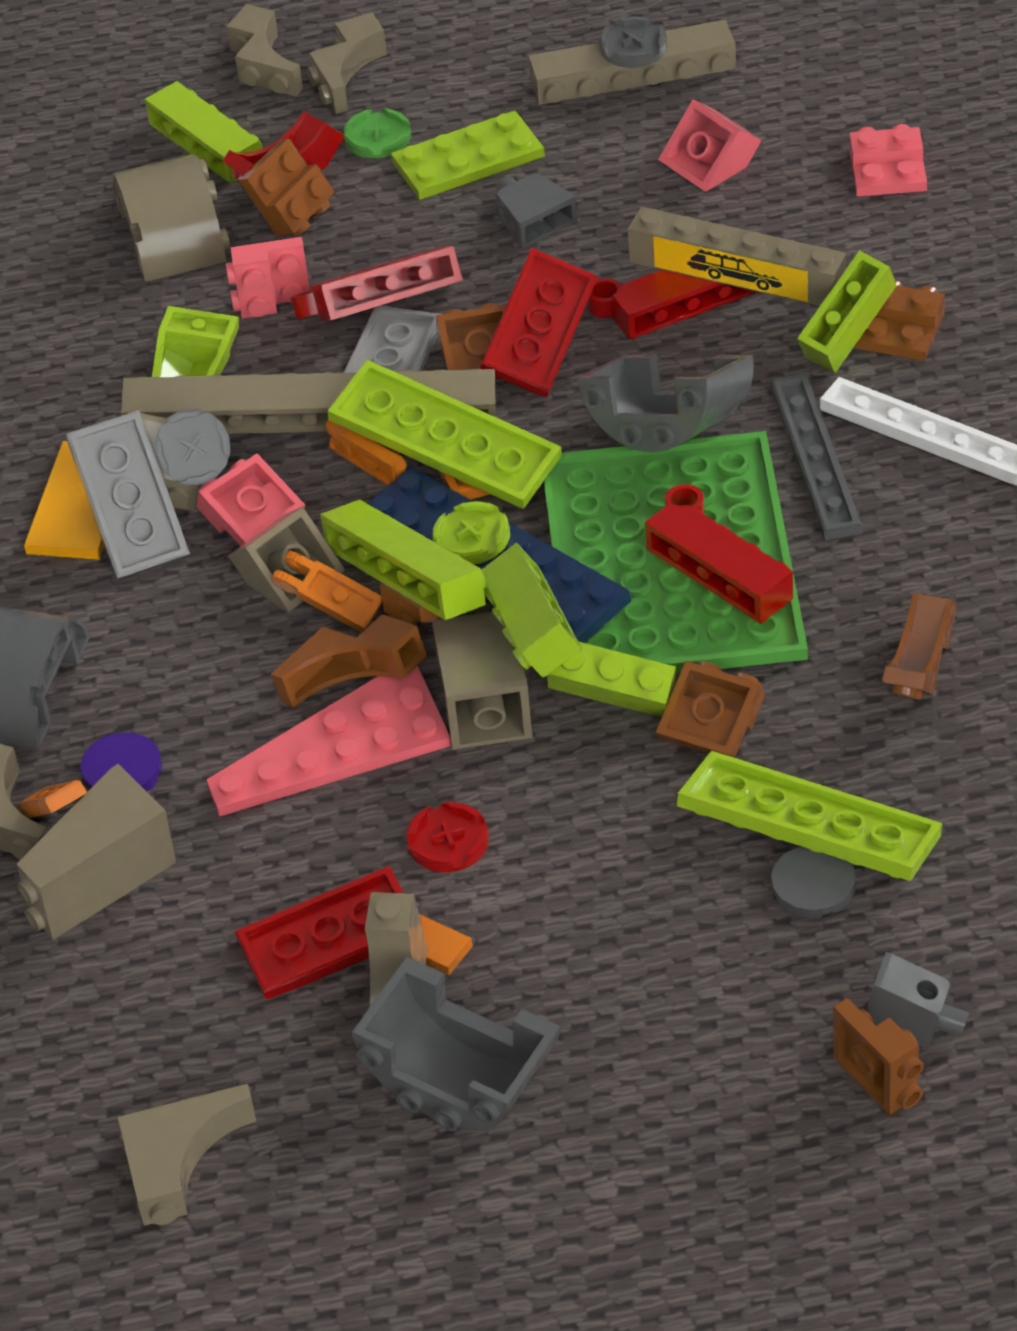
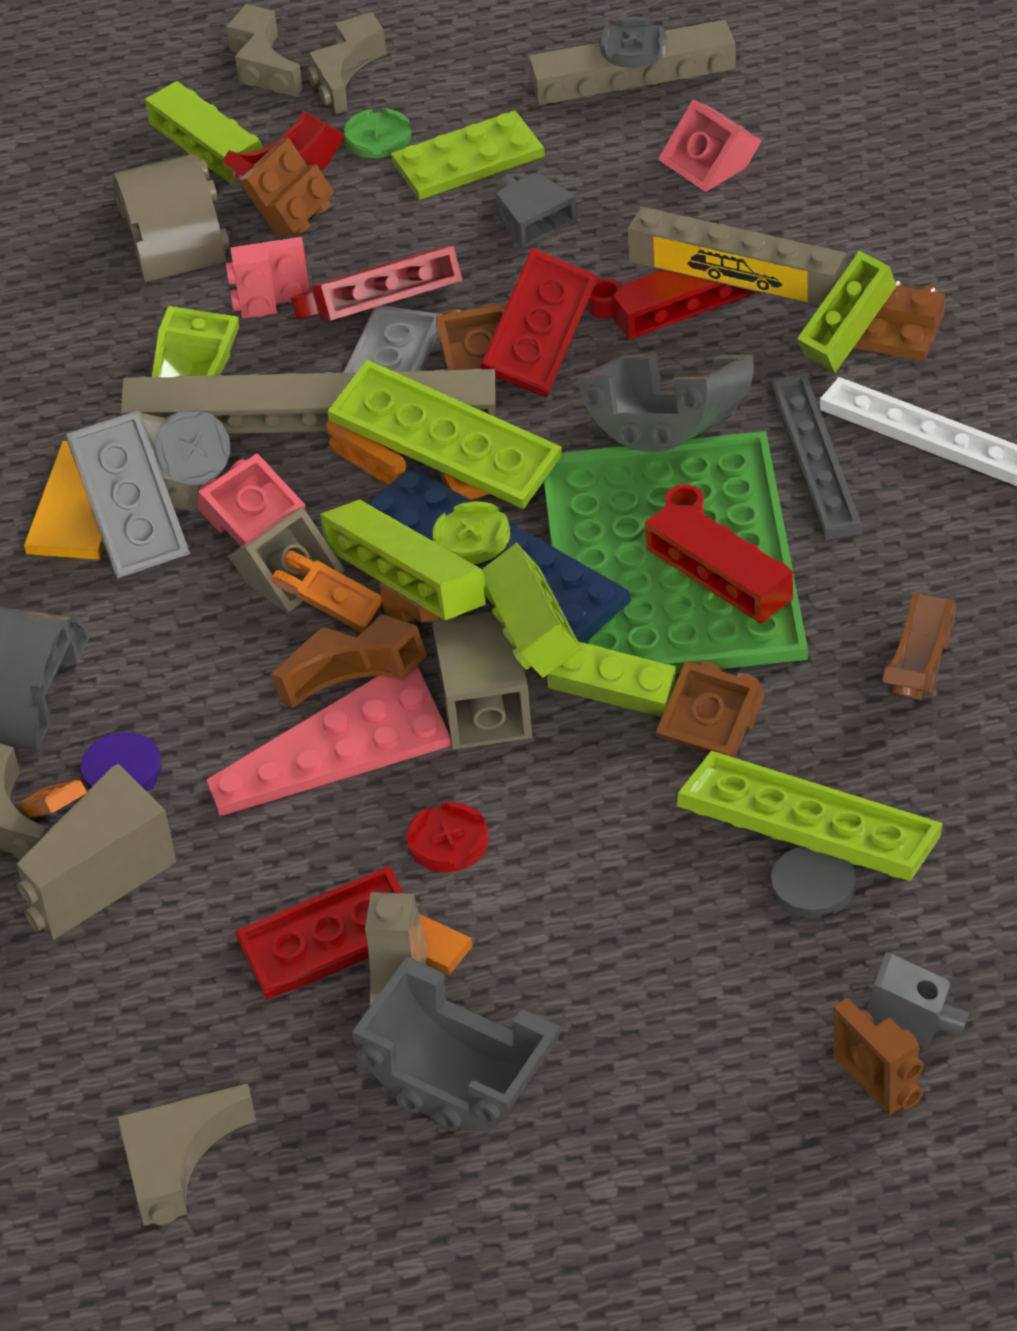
coral plate [850,124,927,196] -> none

